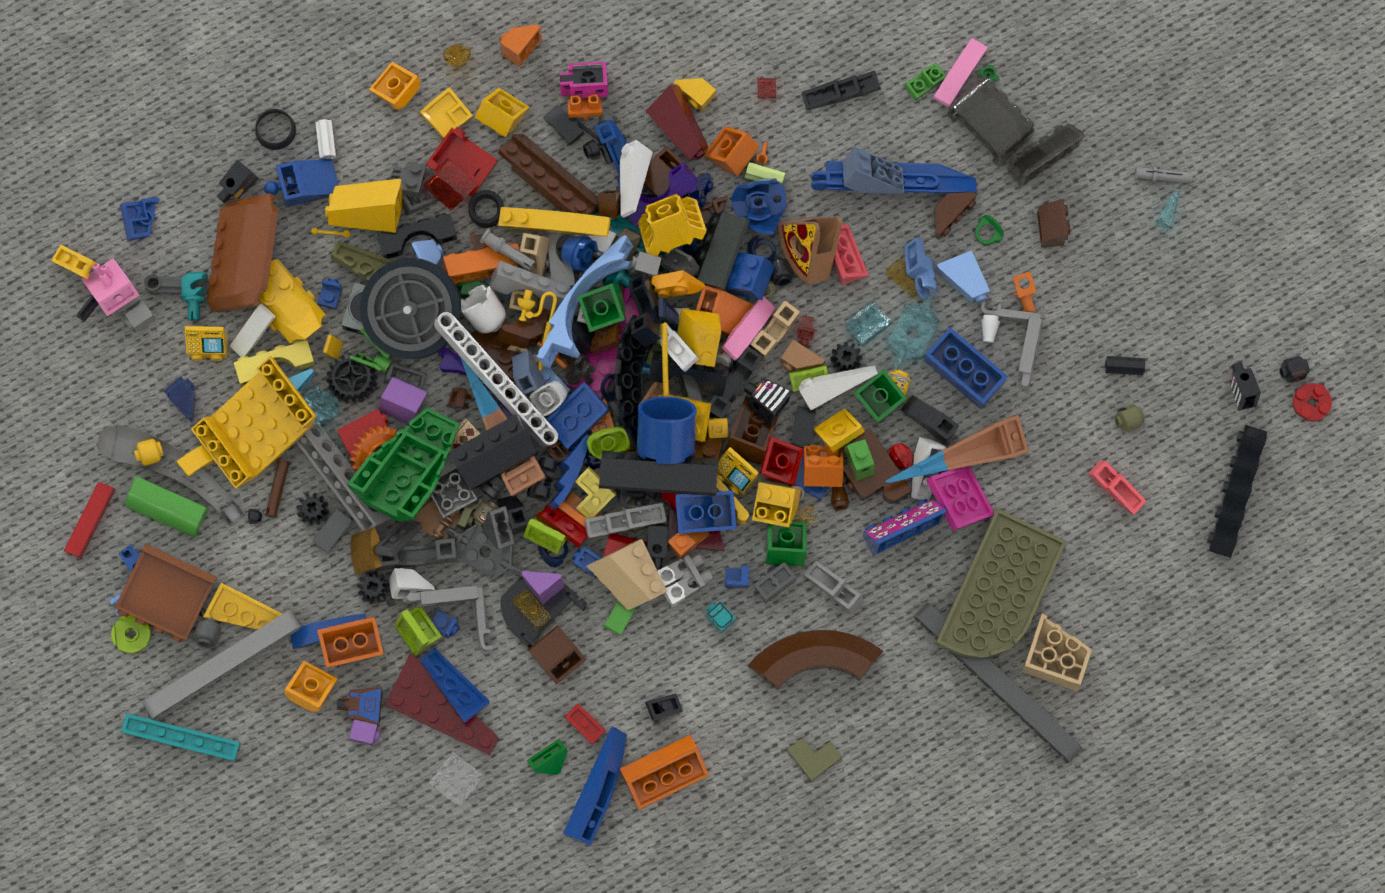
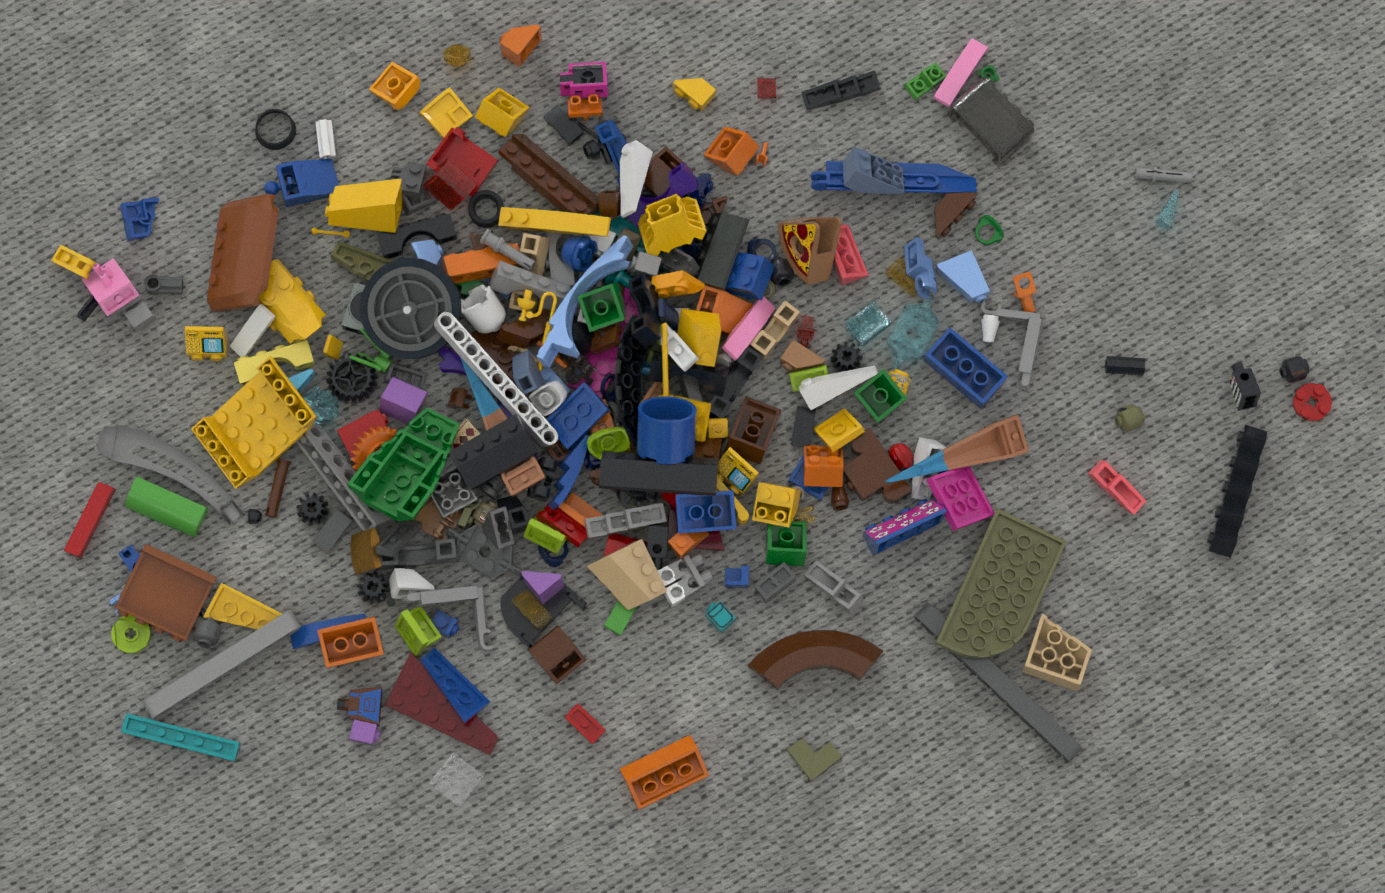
yellow head [133,438,164,466] -> none
clear blue slope [164,377,196,423] -> none
yellow slope [176,445,214,478] -> none
teal piece [181,272,208,321] -> none
black torso [217,160,259,204] -> none
light orange slope [284,661,338,712] -> none
blue bracket [318,278,342,310] -> none
green slope [527,739,568,775] -> none
blue slope [563,726,627,846] -> none
blue bracket [572,546,602,576] -> none
light yellow plate [575,467,616,519] -> none
black slope [645,693,683,722] -> none
dark red slope [646,84,708,161] -> none
blue piece [731,178,787,235] -> none
black torso [743,379,793,425] -> none
yellowish green axle [745,162,785,184] -> none
red slope [760,437,804,486] -> none
bright green torso [844,439,875,481] -> none
black slope [900,395,959,445] -> none
clear smoke slope [1007,123,1085,187] -> none
reddish brown slope [1037,199,1070,247] -> none

